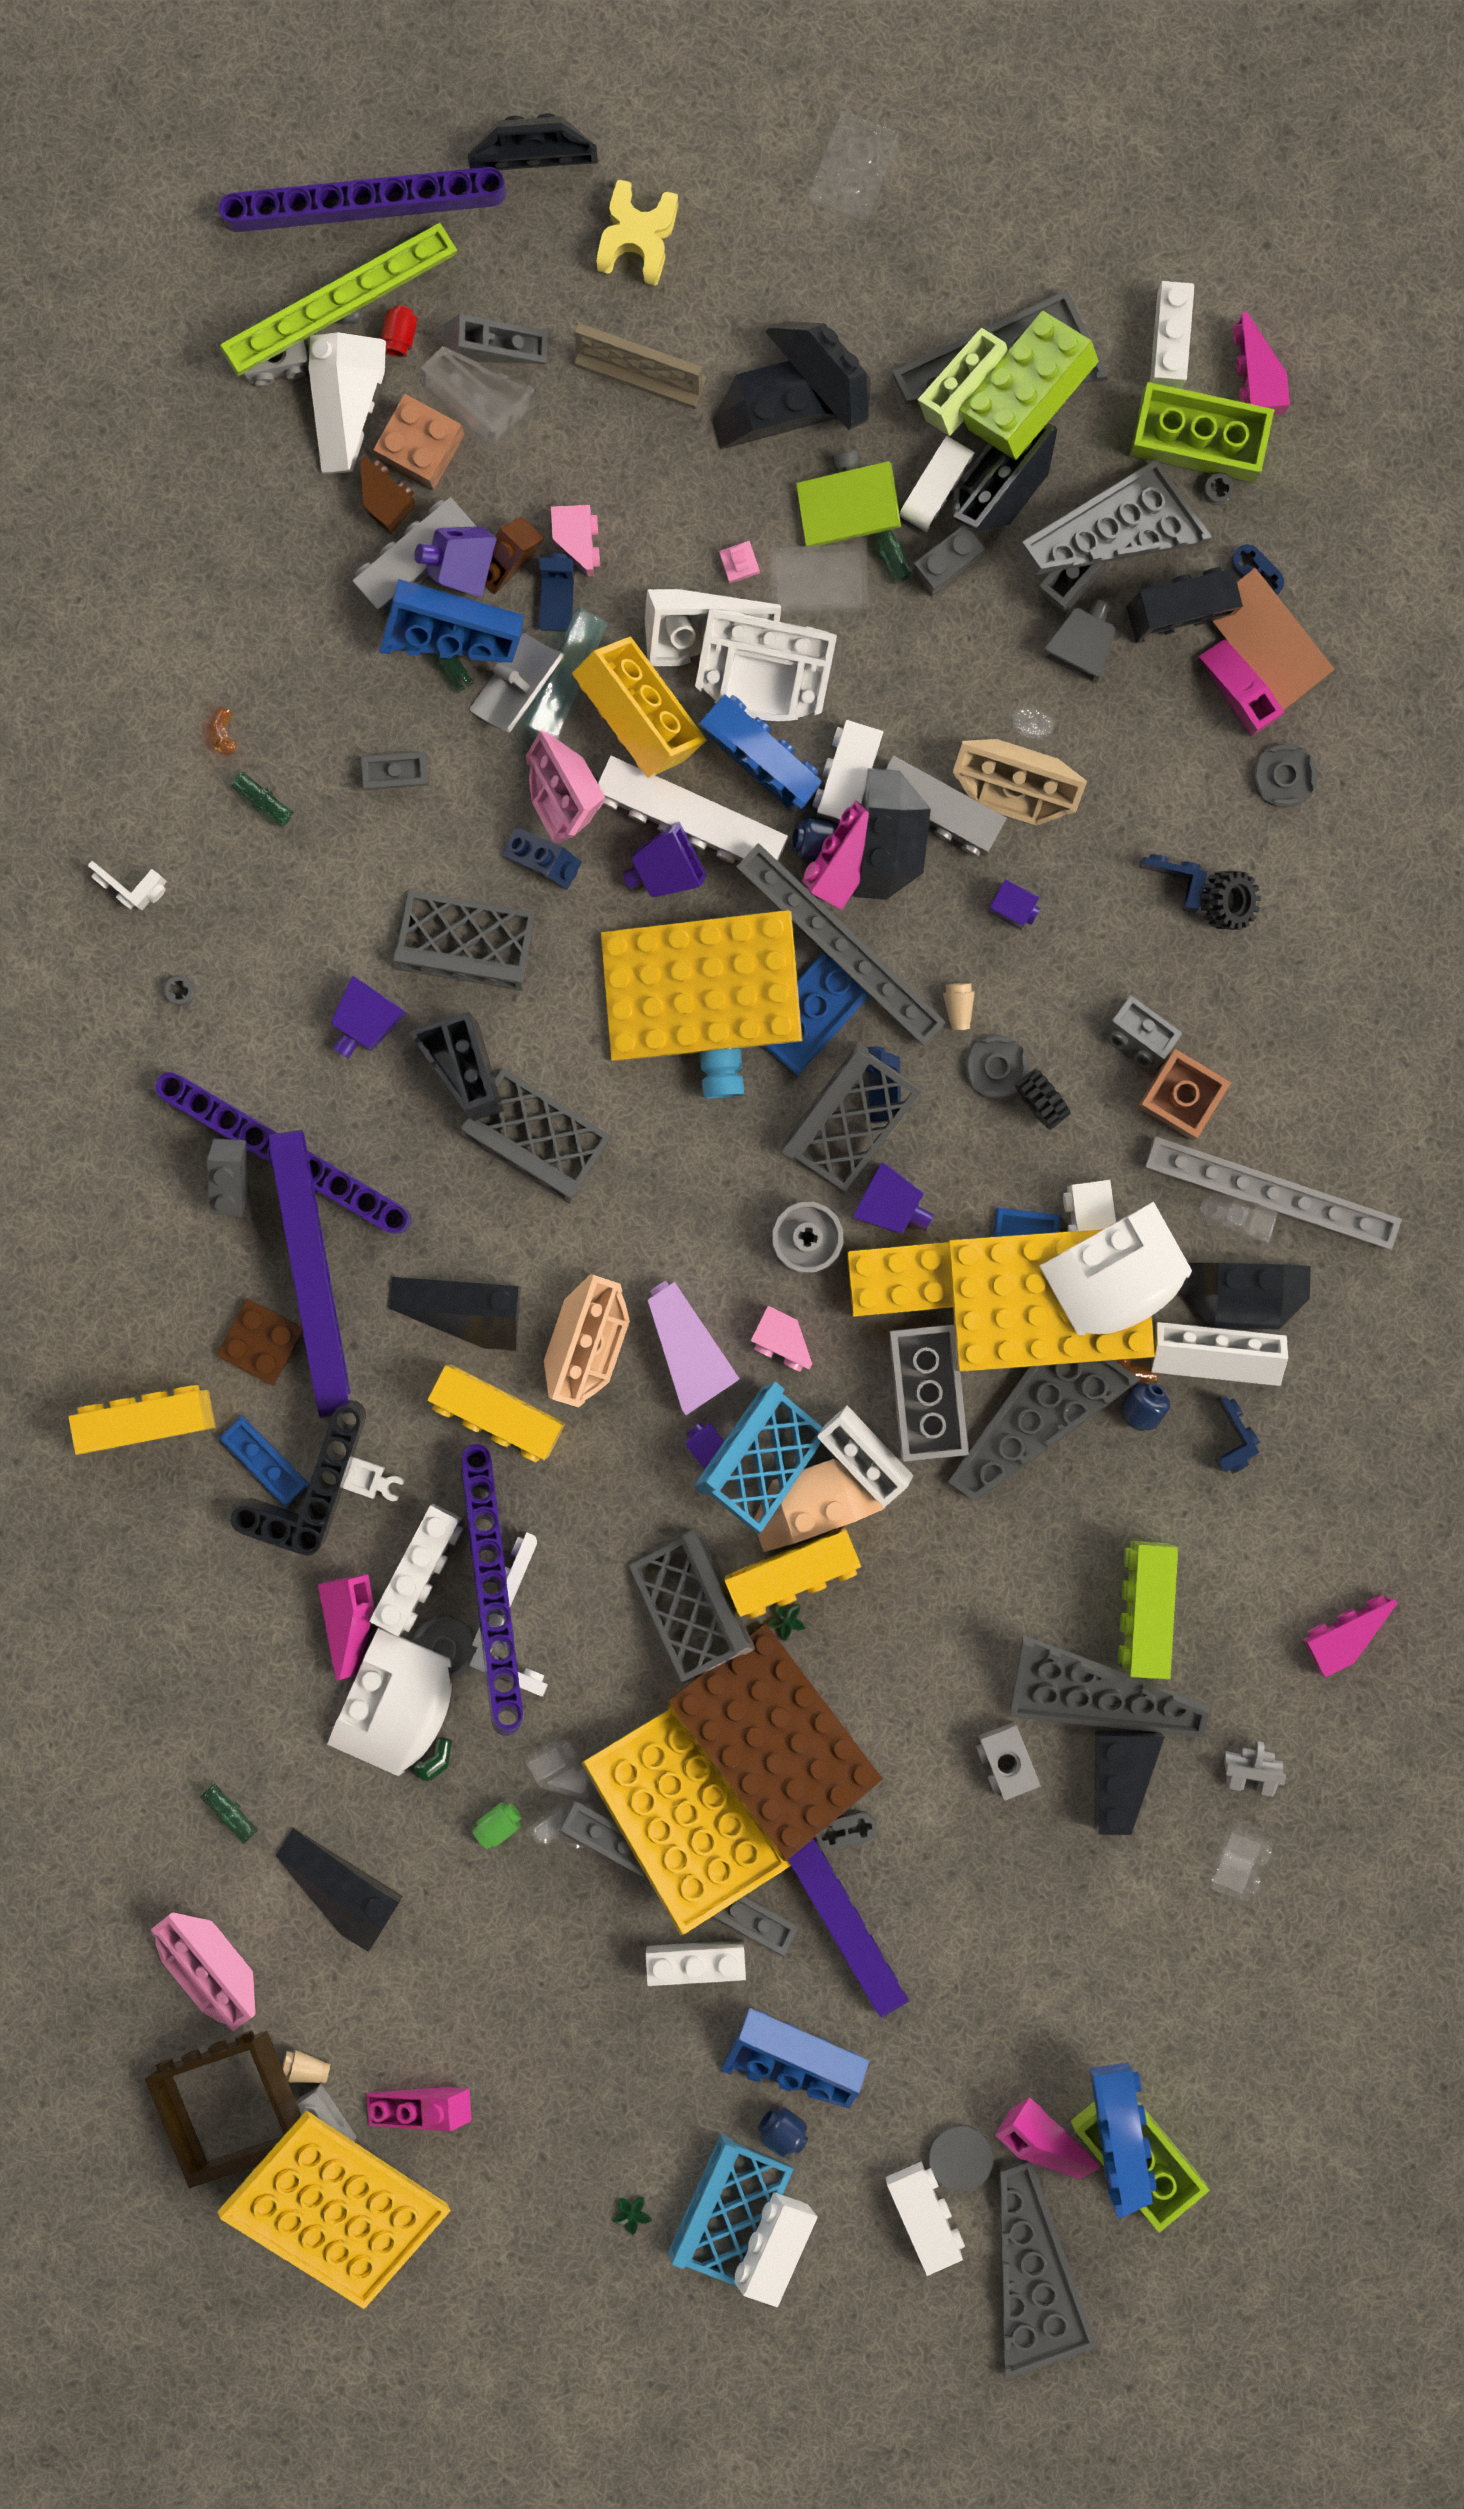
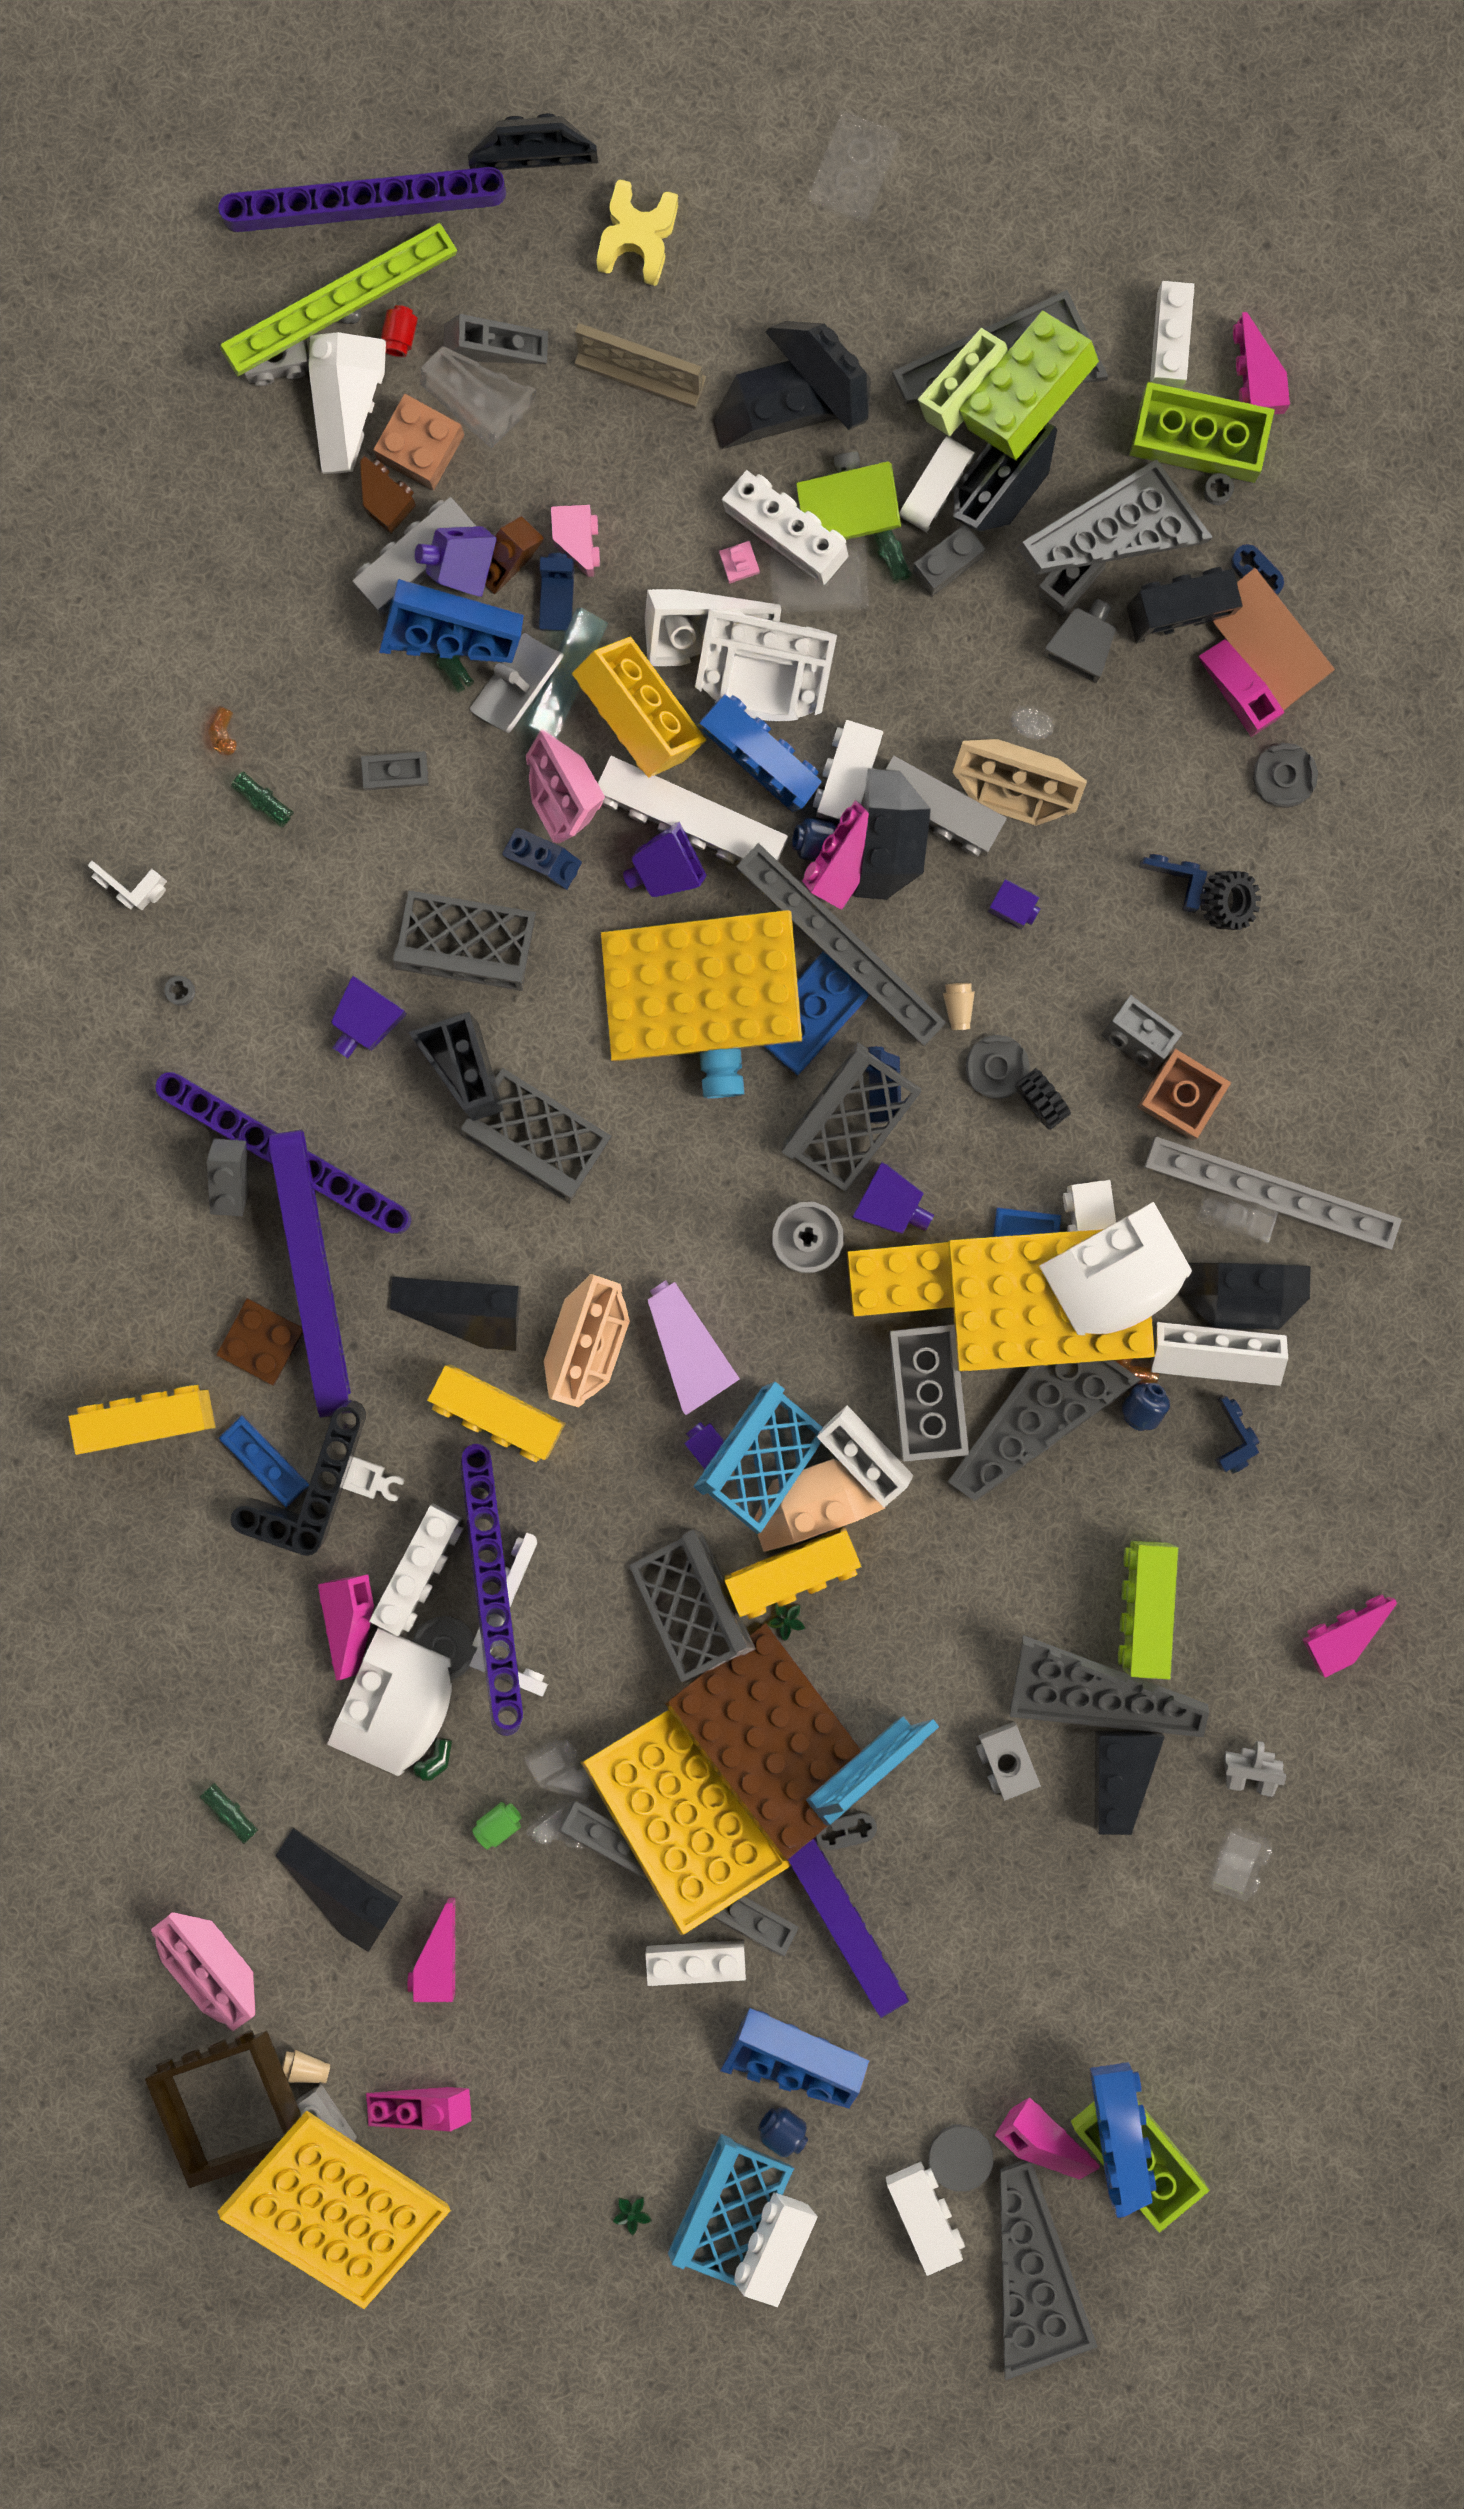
bright pink slope [751,1306,812,1372] -> none
none -> dark pink slope [408,1898,455,2002]
none -> white brick [722,470,849,586]
none -> dark azure fence [806,1716,939,1826]

